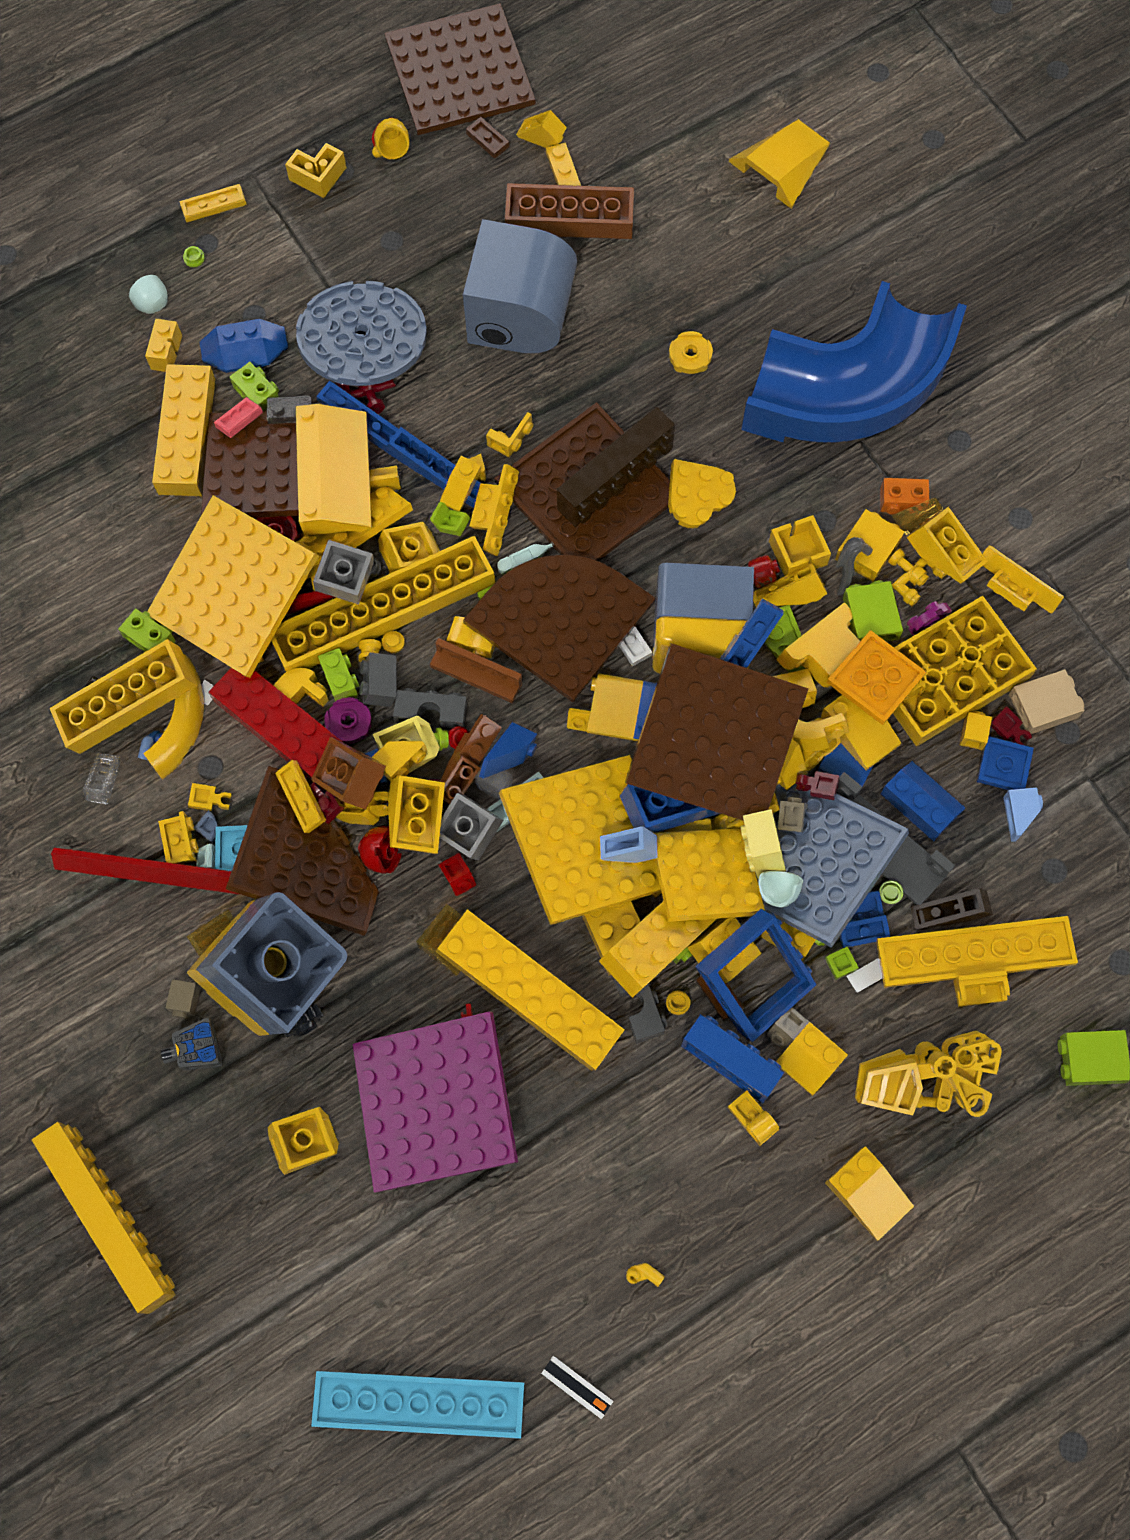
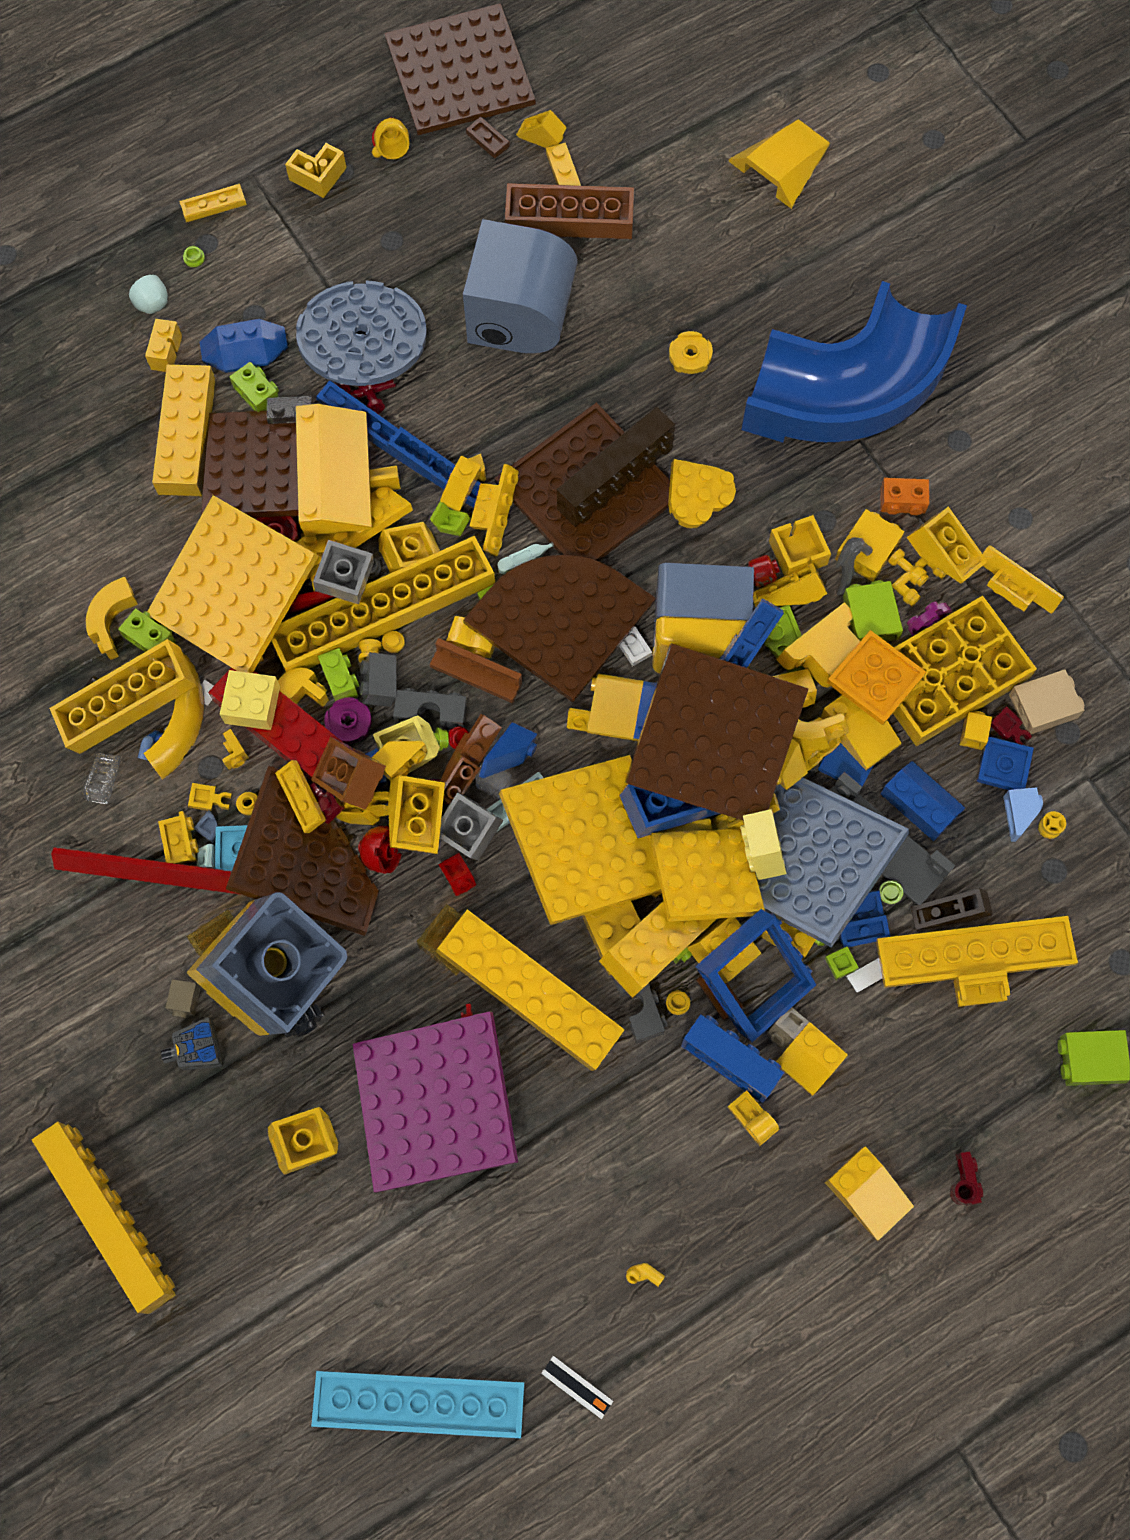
coral plate [214,397,263,438] -> none
yellow bracket [486,412,534,458] -> none
light blue slope [600,826,658,863] -> none
light aqua helmet [759,871,803,908] -> none
dark tan bracket [777,797,808,832] -> none
dark red plate [795,771,840,800] -> none
yellow piece [855,1031,1002,1117] -> none
clear yellow slope [892,497,943,535] -> none
none -> yellow arch [86,577,138,660]
none -> light yellow brick [220,670,280,730]
none -> yellow bracket [222,729,249,770]
none -> yellow plate [236,792,257,815]
none -> dark red plate [950,1151,983,1206]
none -> yellow wheel [1038,811,1066,839]

